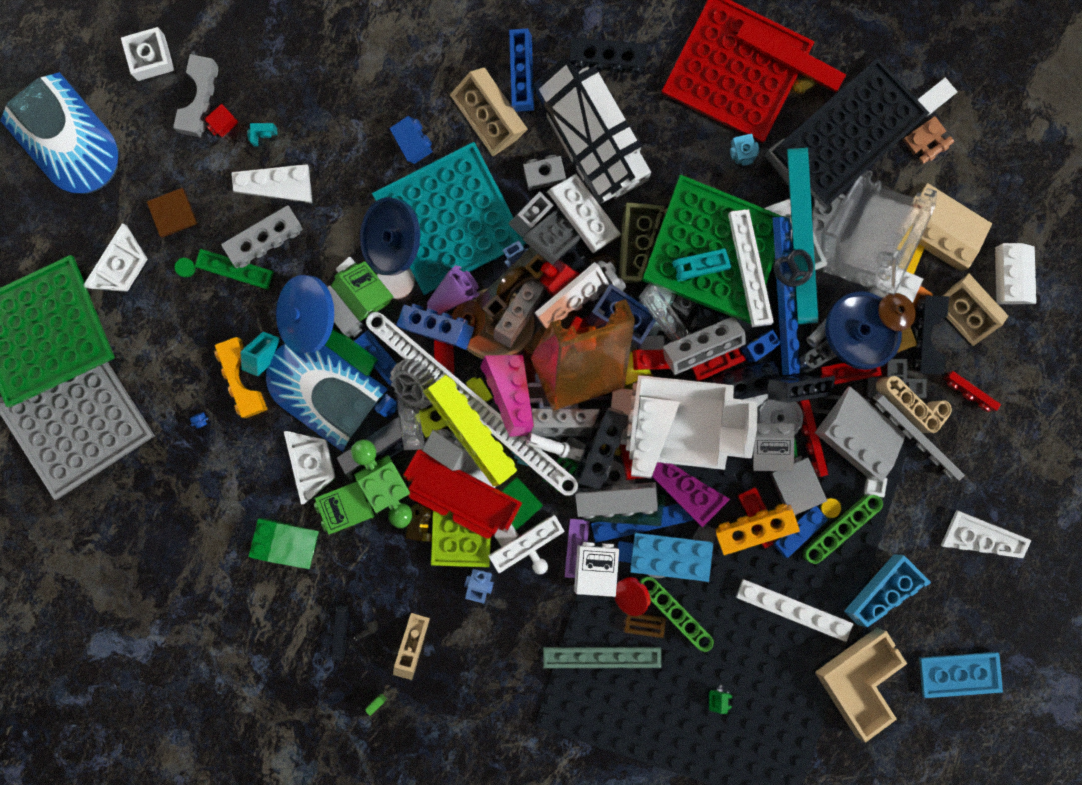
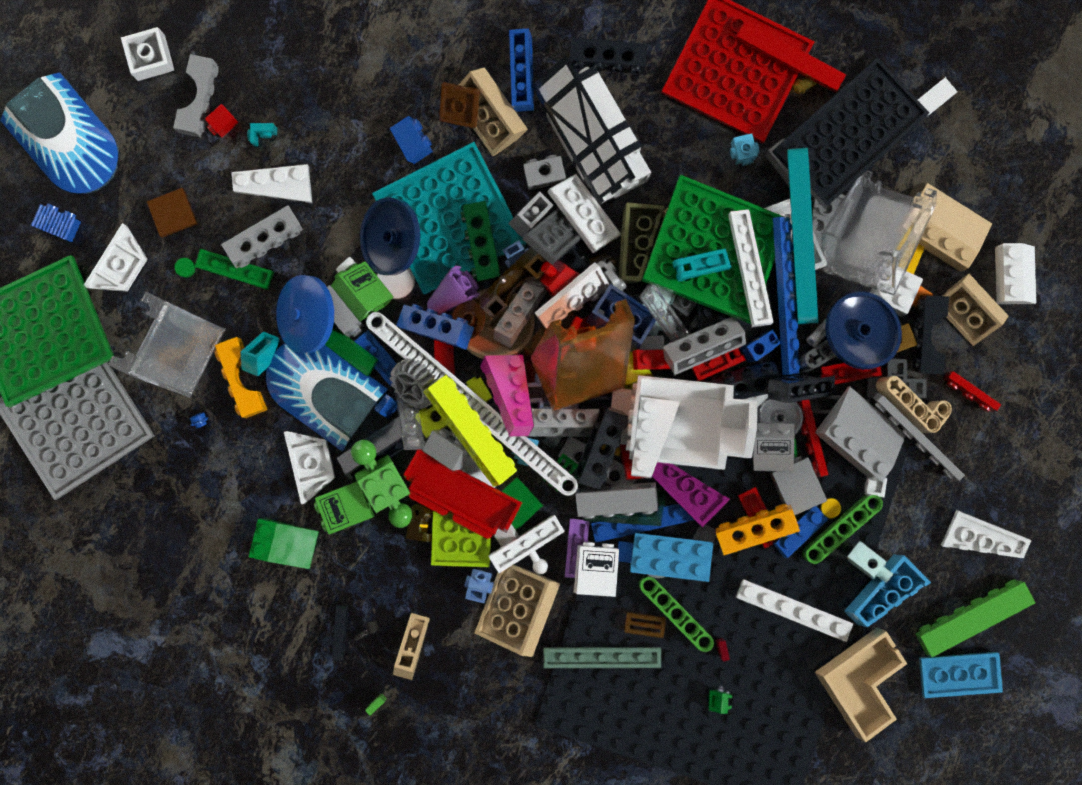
white pin [526,433,584,462] -> none
red tile [615,577,651,616] -> none
black piece [773,249,814,287] -> none
reddish brown dish [878,293,915,331] -> none
nougat plate [903,116,954,164] -> none
none -> blue brick [31,203,81,242]
none -> clear windscreen [108,292,225,398]
none -> reddish brown tile [439,82,480,128]
none -> dark green brick [460,201,501,283]
none -> tan slope [475,564,560,657]
none -> dark red tile [716,638,730,661]
none -> light aqua torso [848,541,893,583]
none -> bright green brick [915,579,1035,657]

